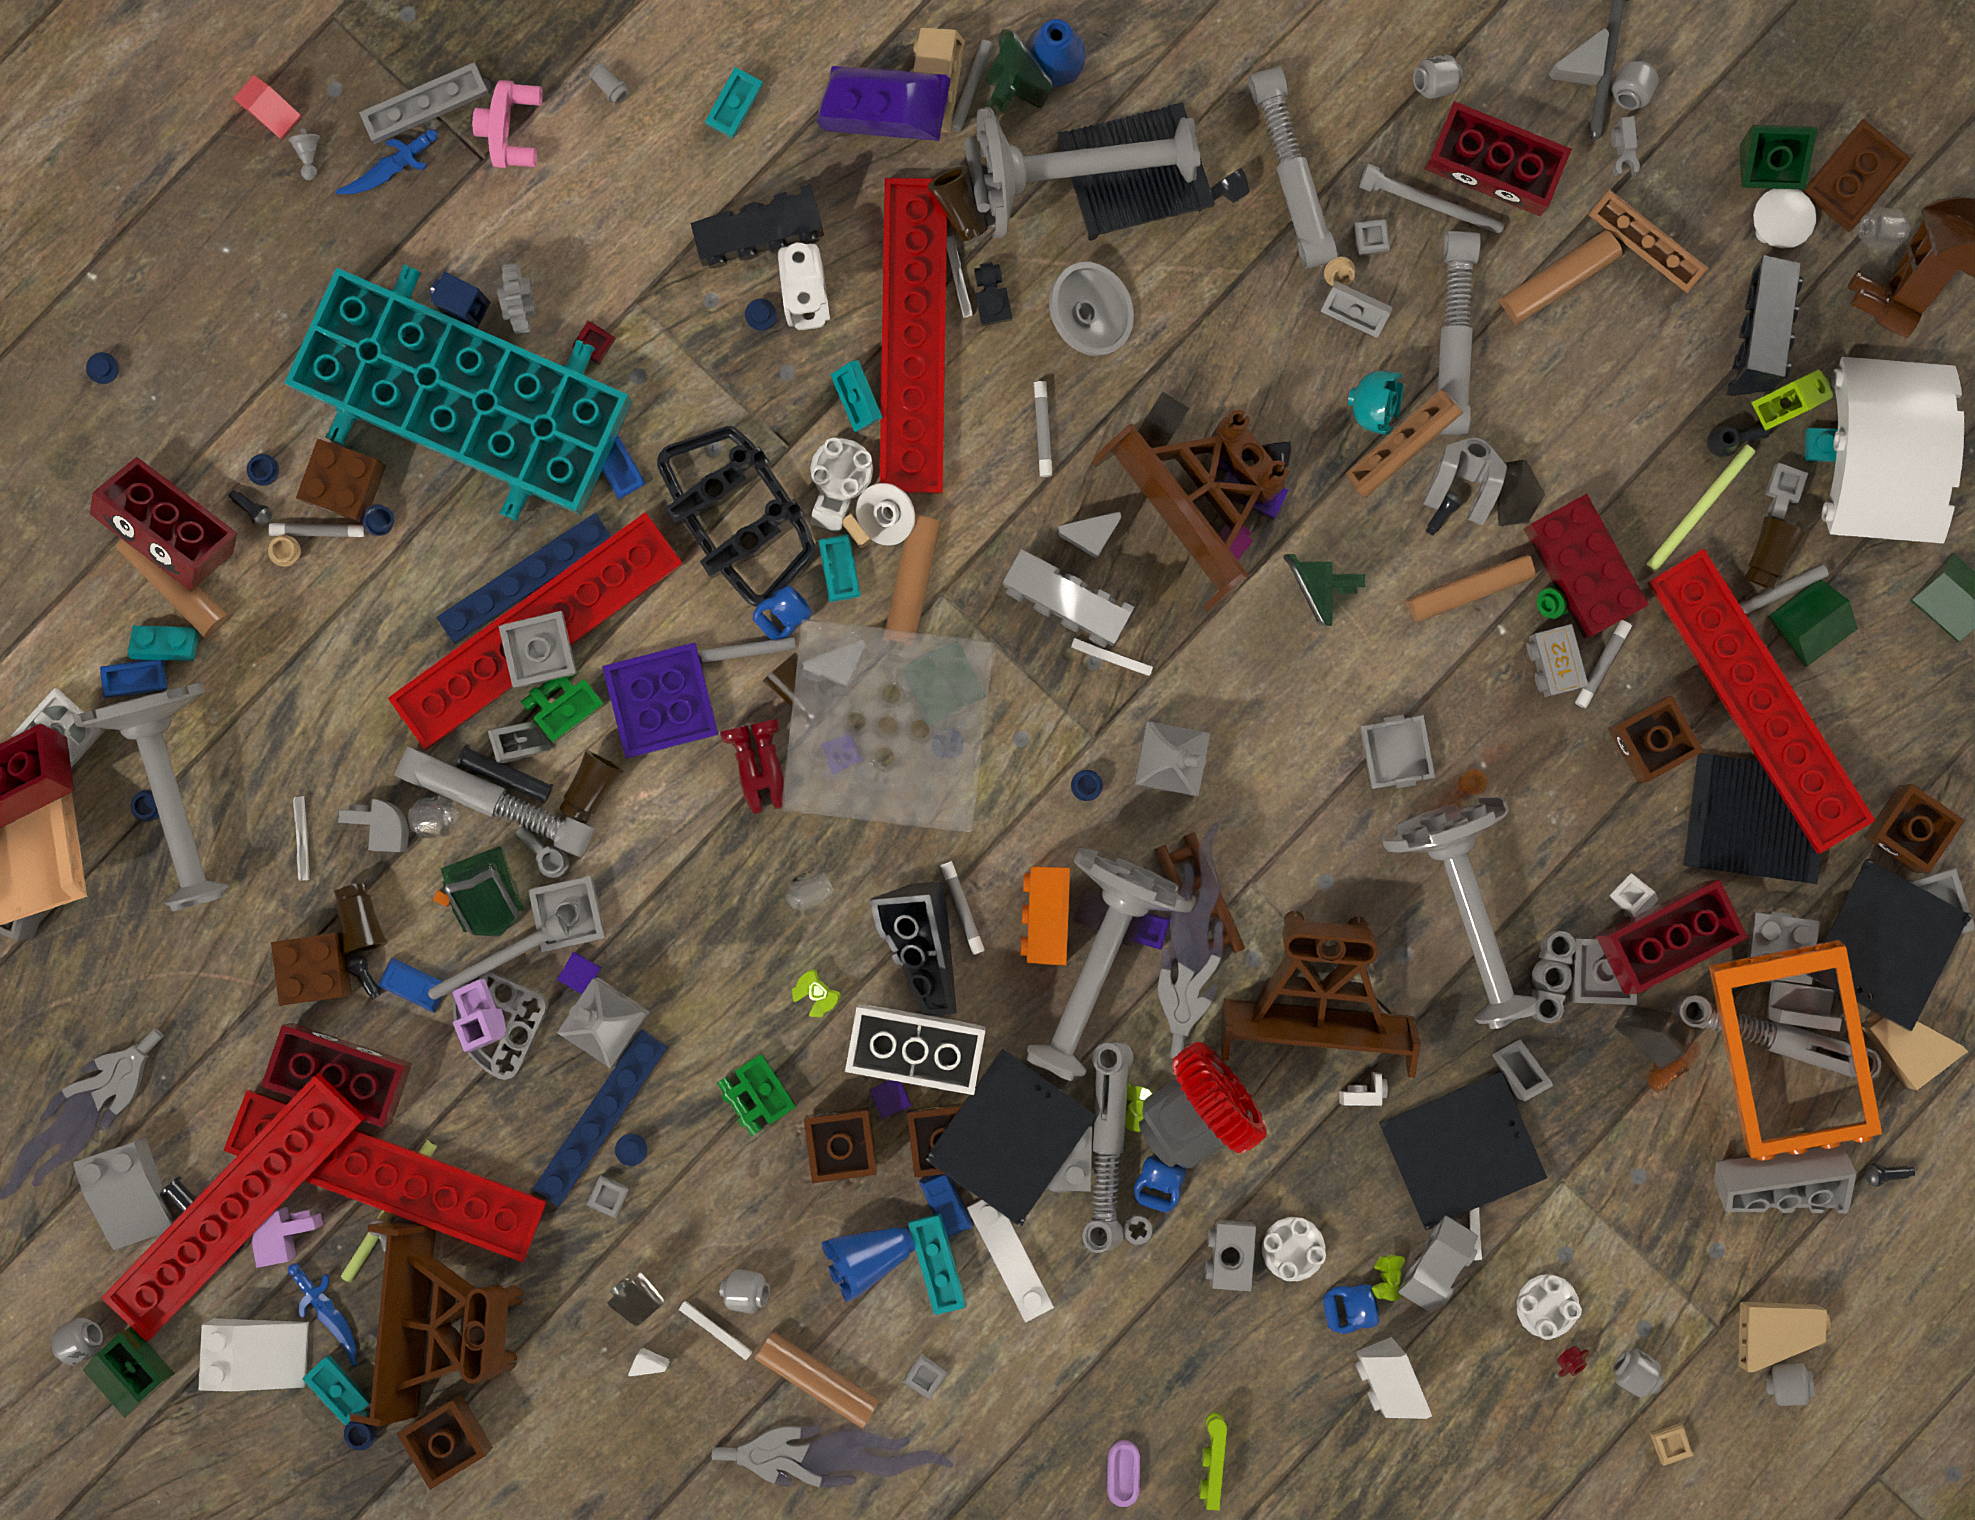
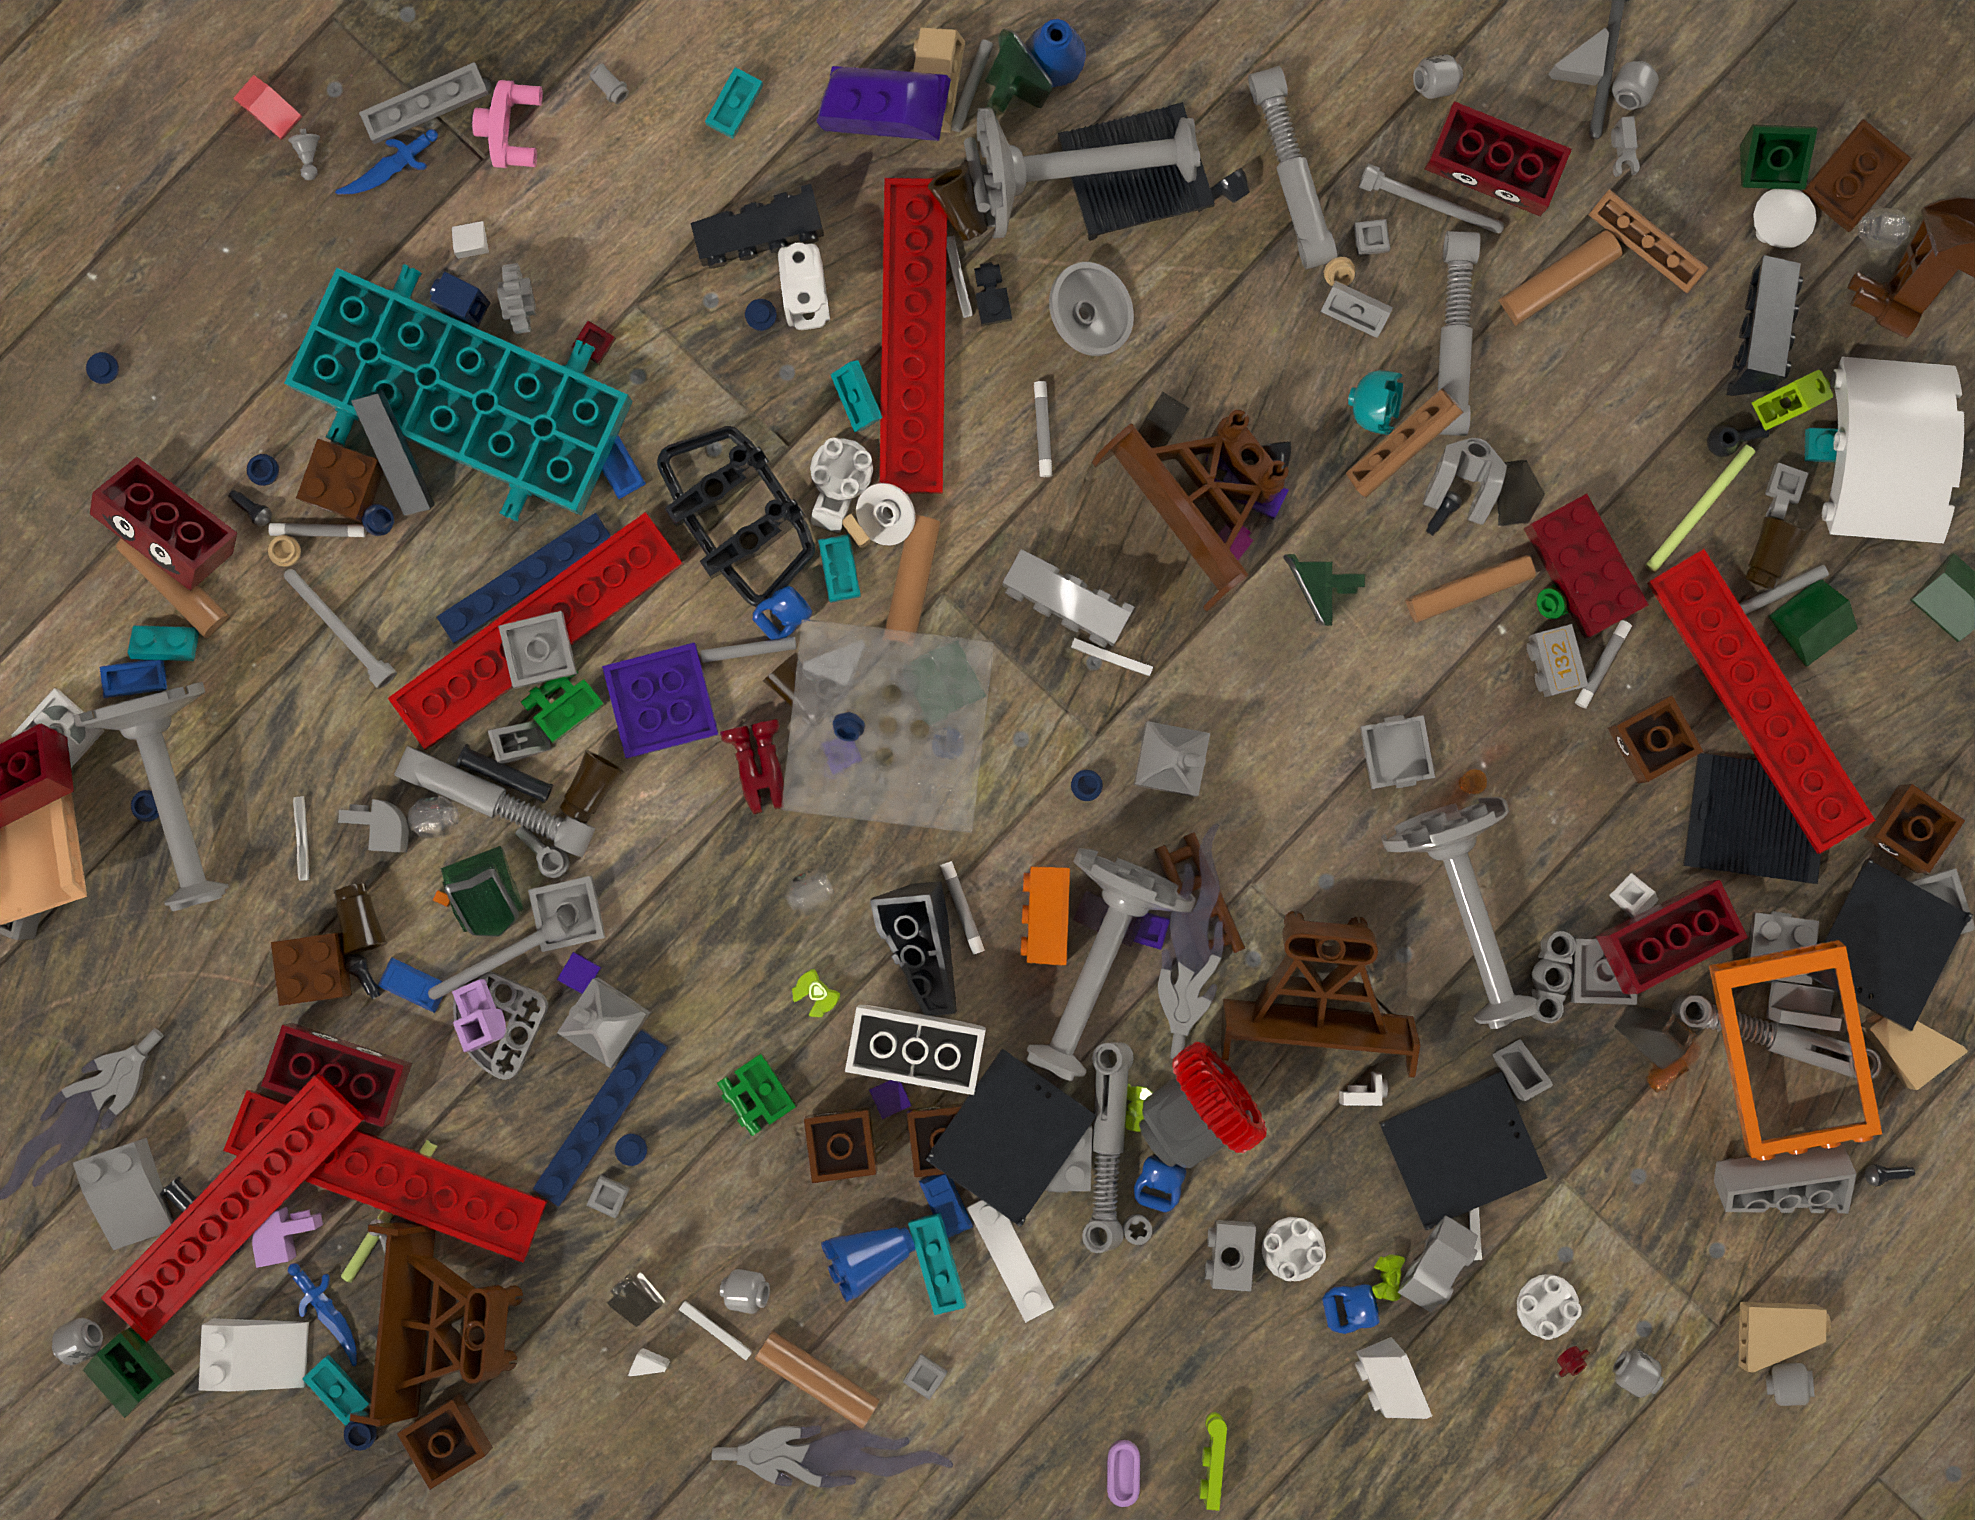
light grey slope [1057,512,1121,560] -> none
tan tile [1650,1423,1694,1466] -> none
none -> light grey piece [284,569,397,689]
none -> tile [351,390,435,516]
none -> white slope [452,221,489,259]
none -> dark blue plate [832,712,865,742]

